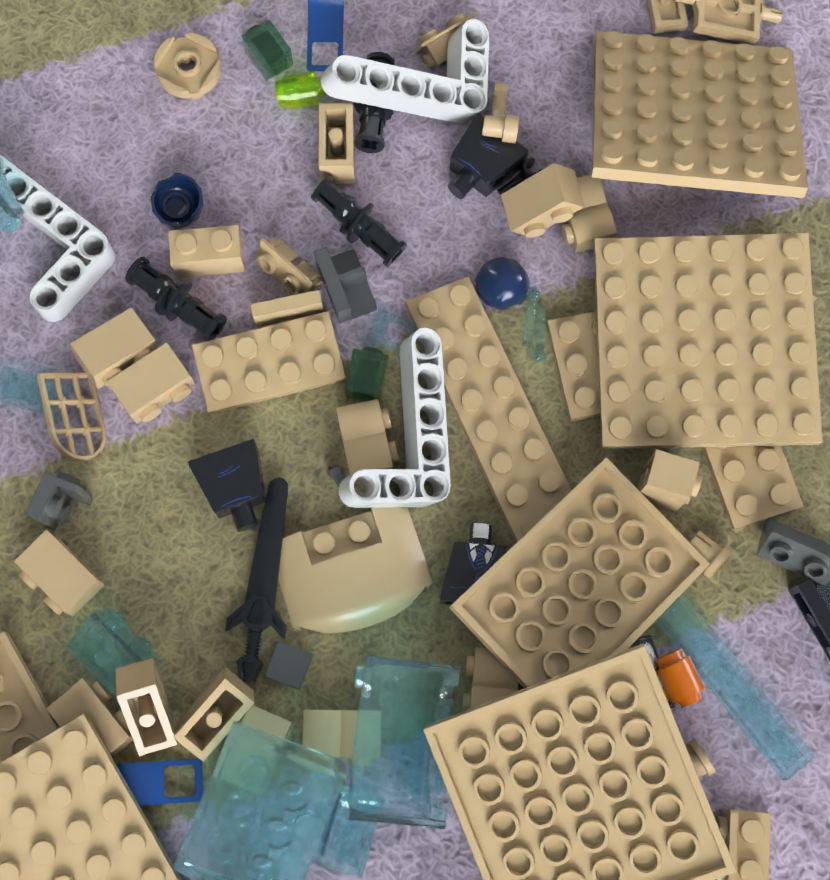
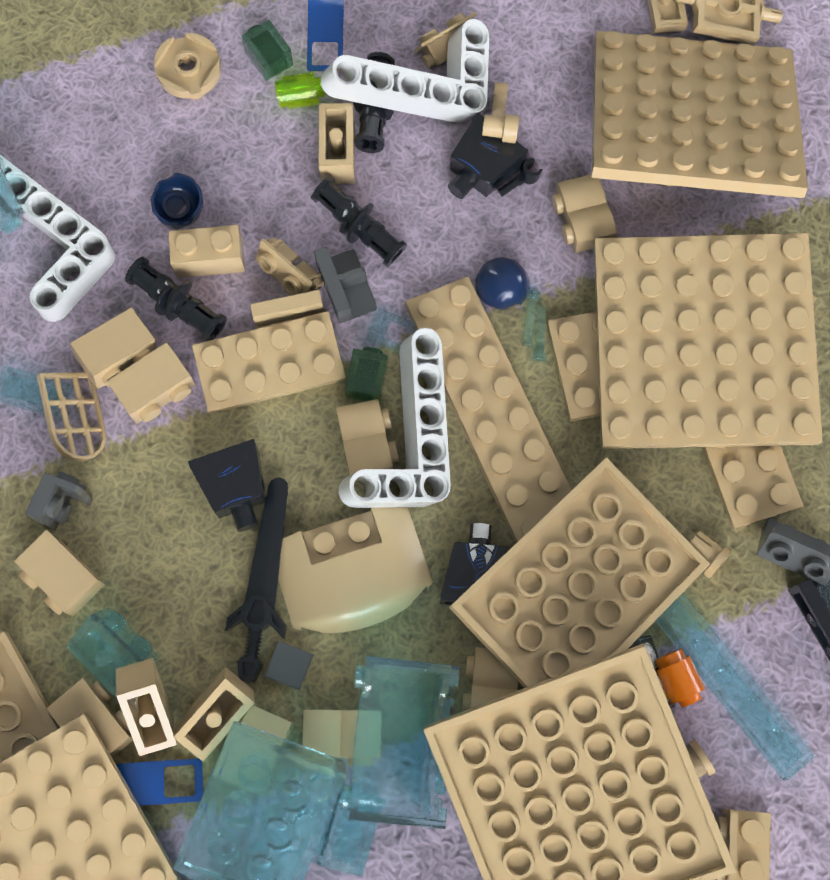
dark grey piece [326,465,344,487] -> none
tan brick [501,163,584,238] -> none
tan brick [637,449,702,512] -> none

